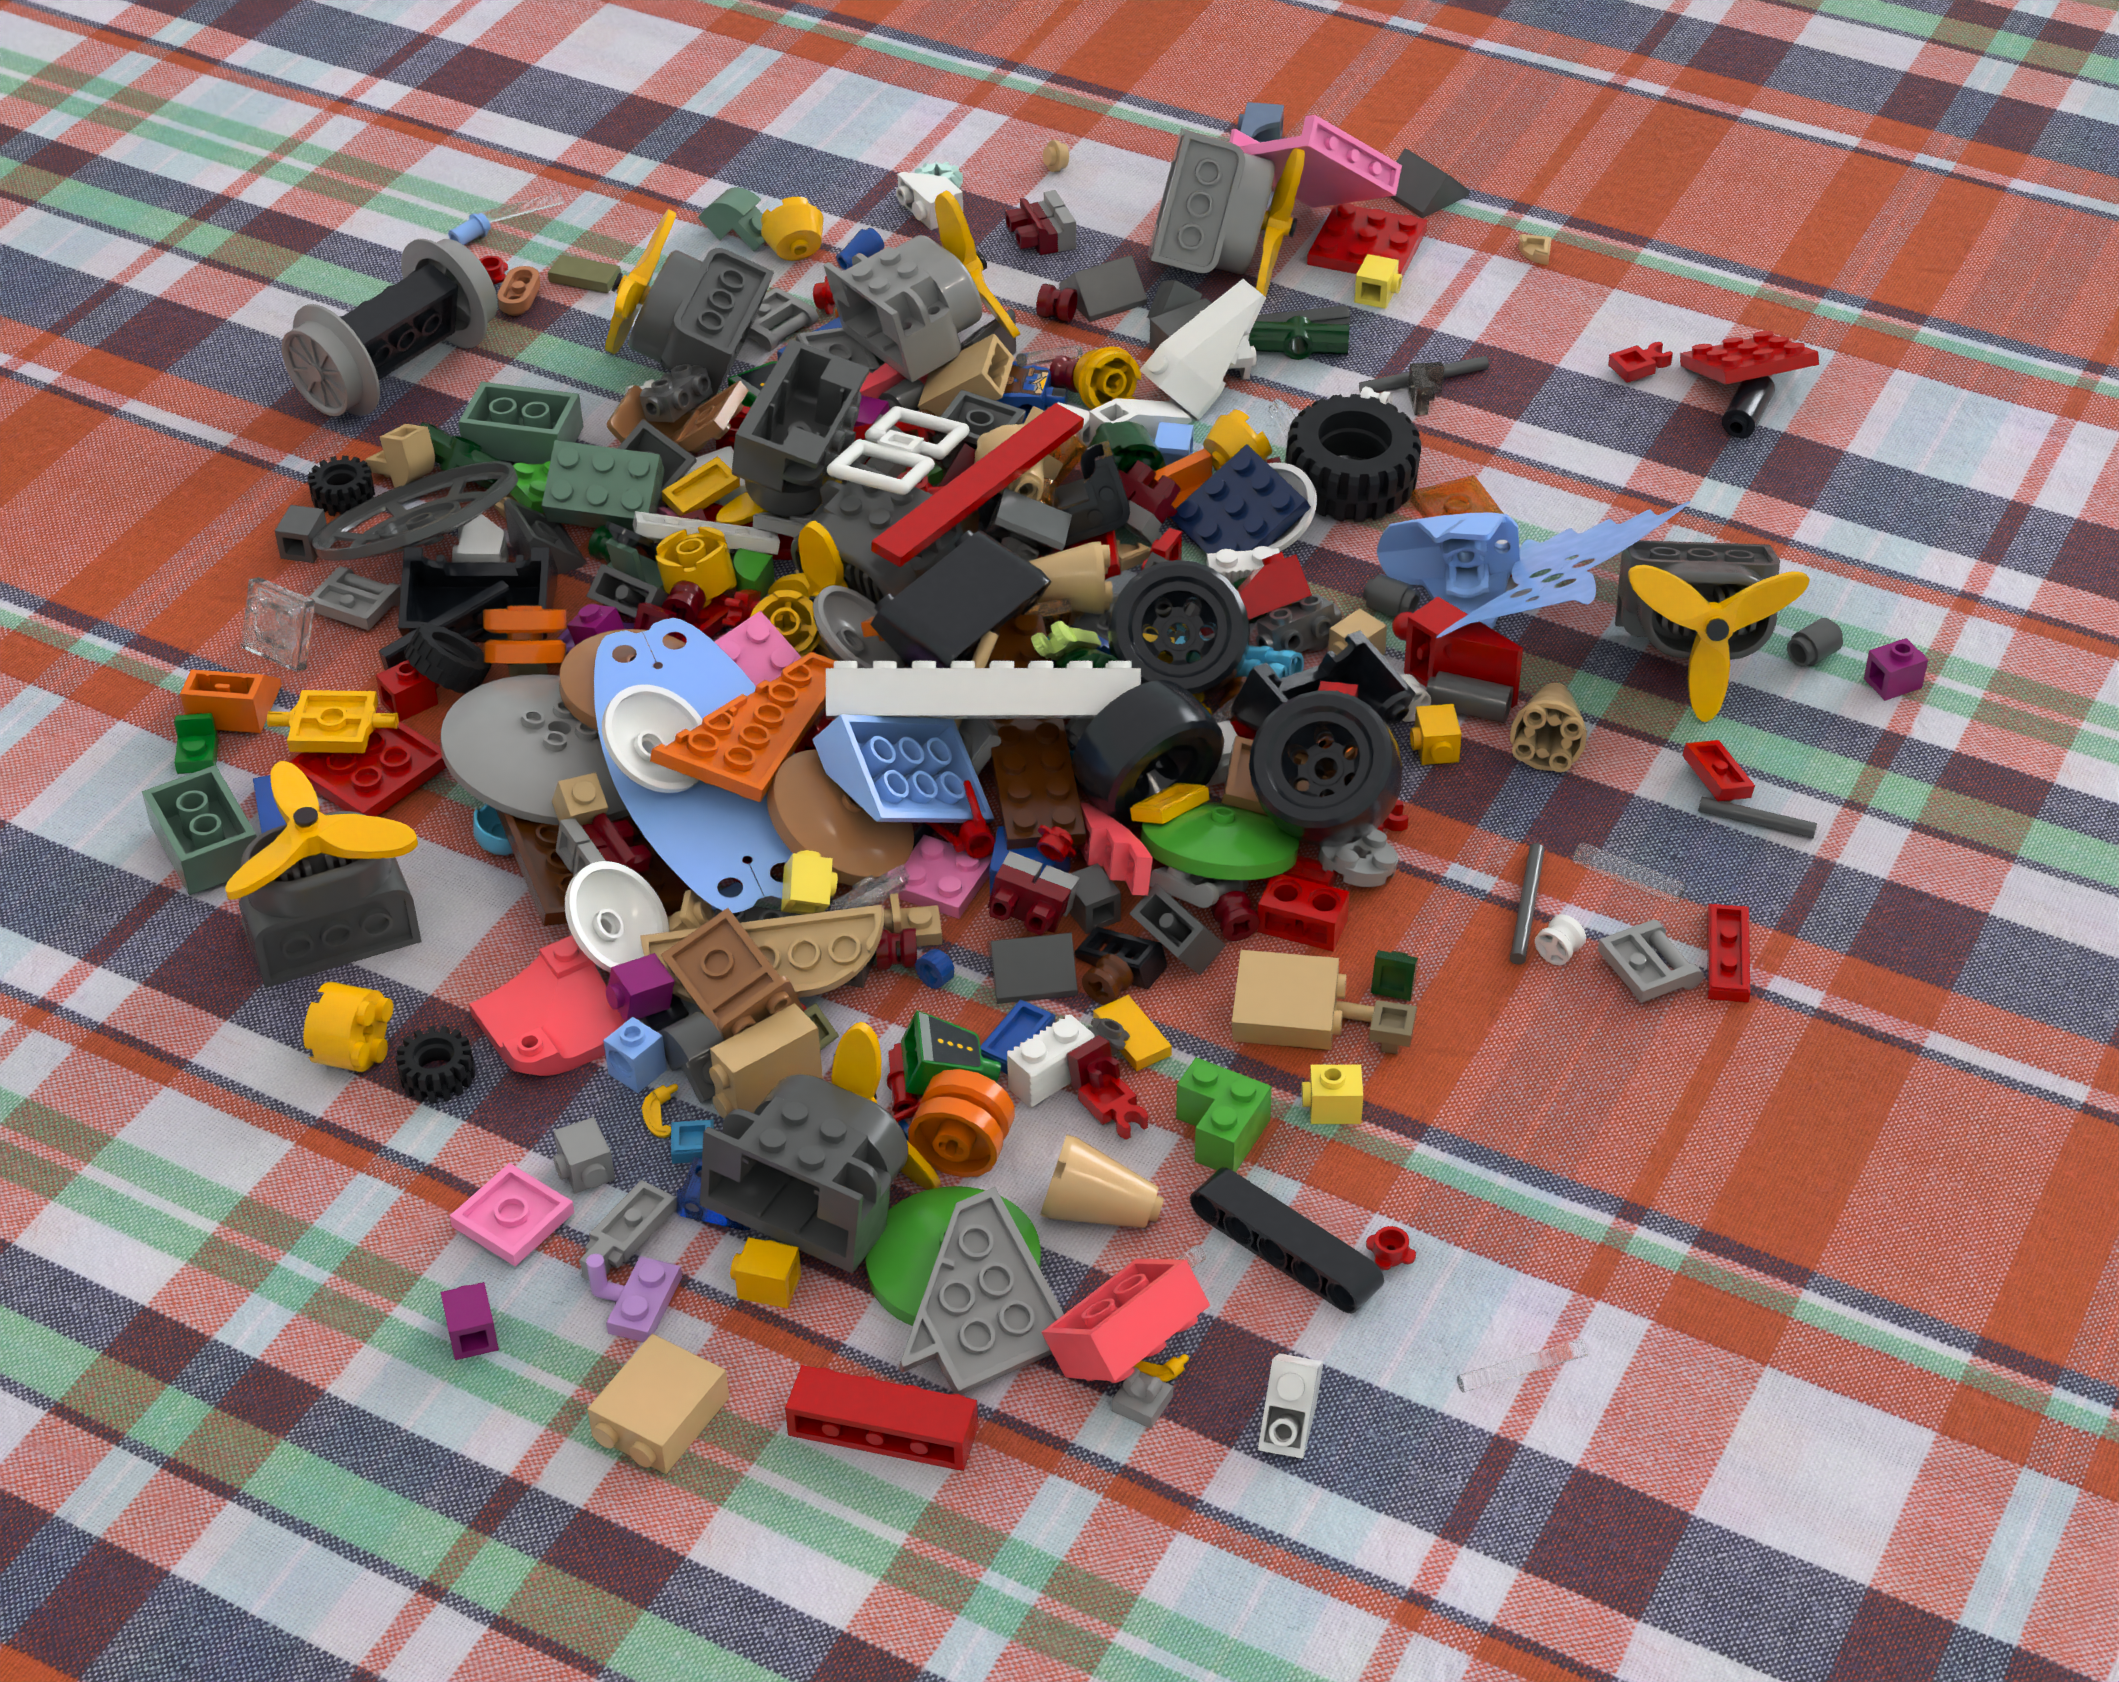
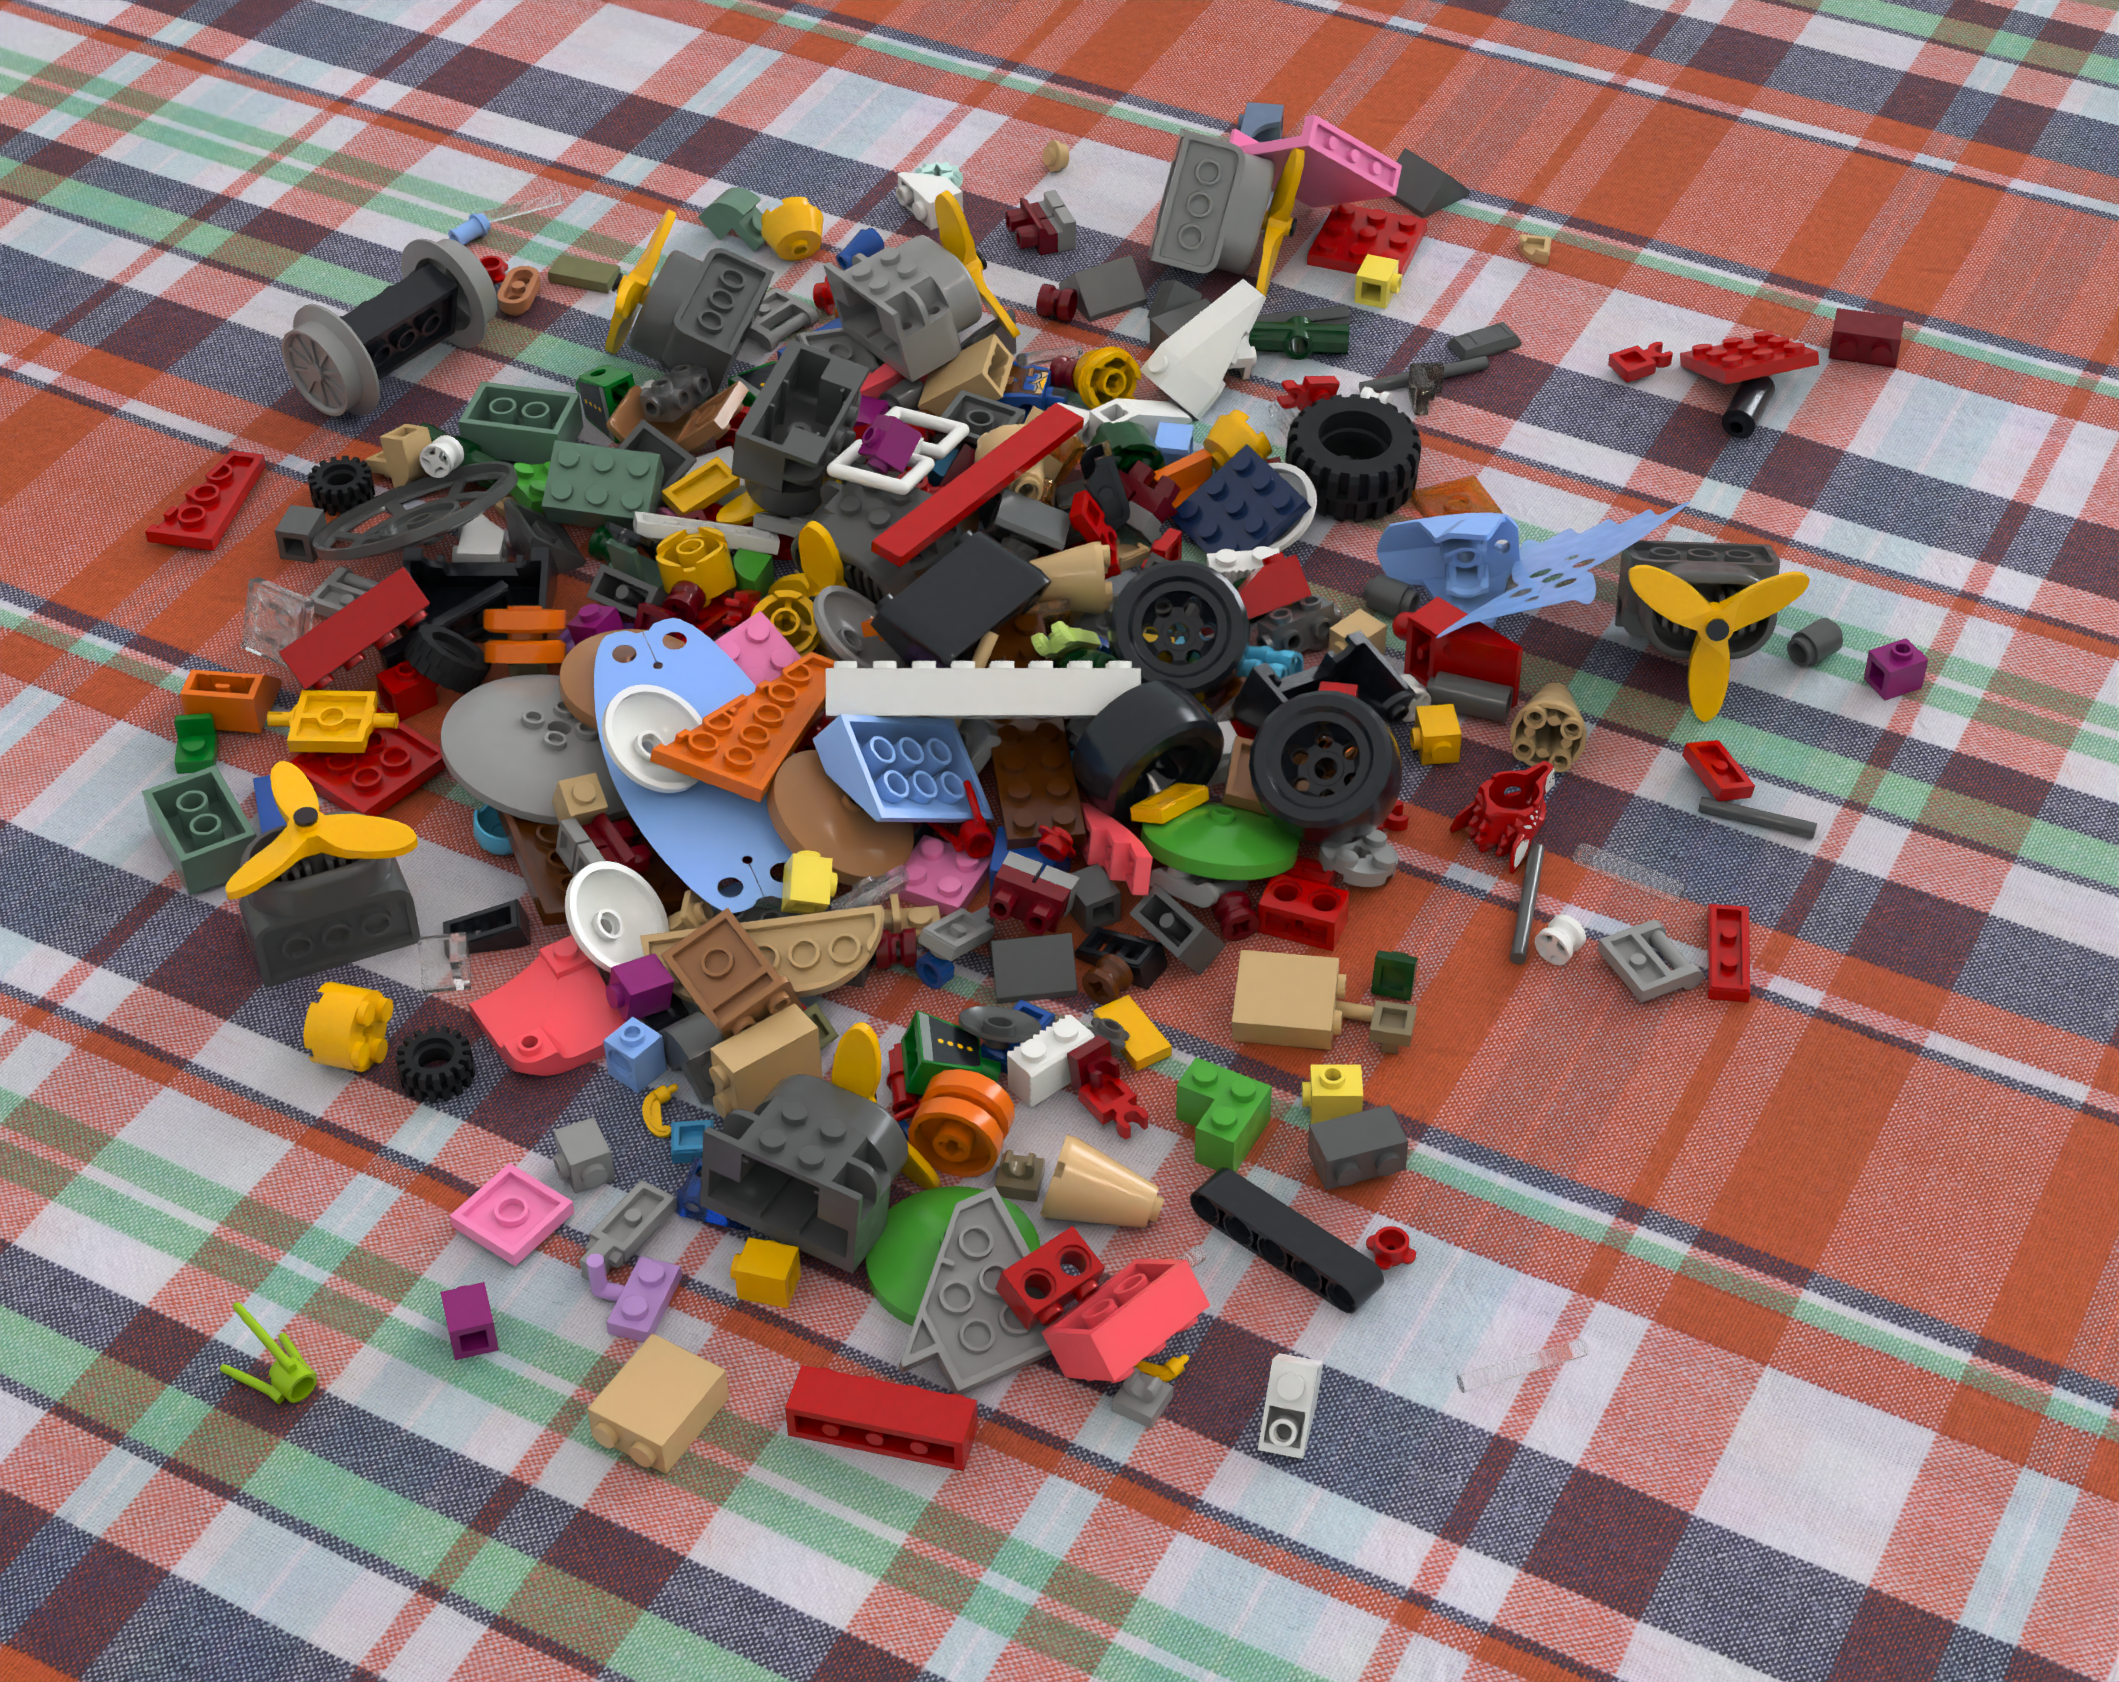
none -> red wing [145,450,266,551]
none -> lime plant [220,1302,317,1404]
none -> red brick [279,566,430,690]
none -> clear panel [417,932,471,994]
none -> white wheel [420,435,464,478]
none -> black slope [443,899,531,956]
none -> torso [576,364,635,444]
none -> magenta brick [858,414,922,475]
none -> light grey hinge [918,906,995,961]
none -> dark azure tile [927,448,959,487]
none -> dark grey dish [958,1006,1041,1050]
none -> dark tan tile [994,1150,1045,1202]
none -> red brick [995,1226,1105,1331]
none -> red plate [1069,490,1117,553]
none -> red plate [1276,376,1340,412]
none -> dark grey brick [1308,1105,1408,1190]
none -> dark grey tile [1447,322,1522,361]
none -> red piece [1450,760,1555,874]
none -> dark red brick [1828,308,1905,368]

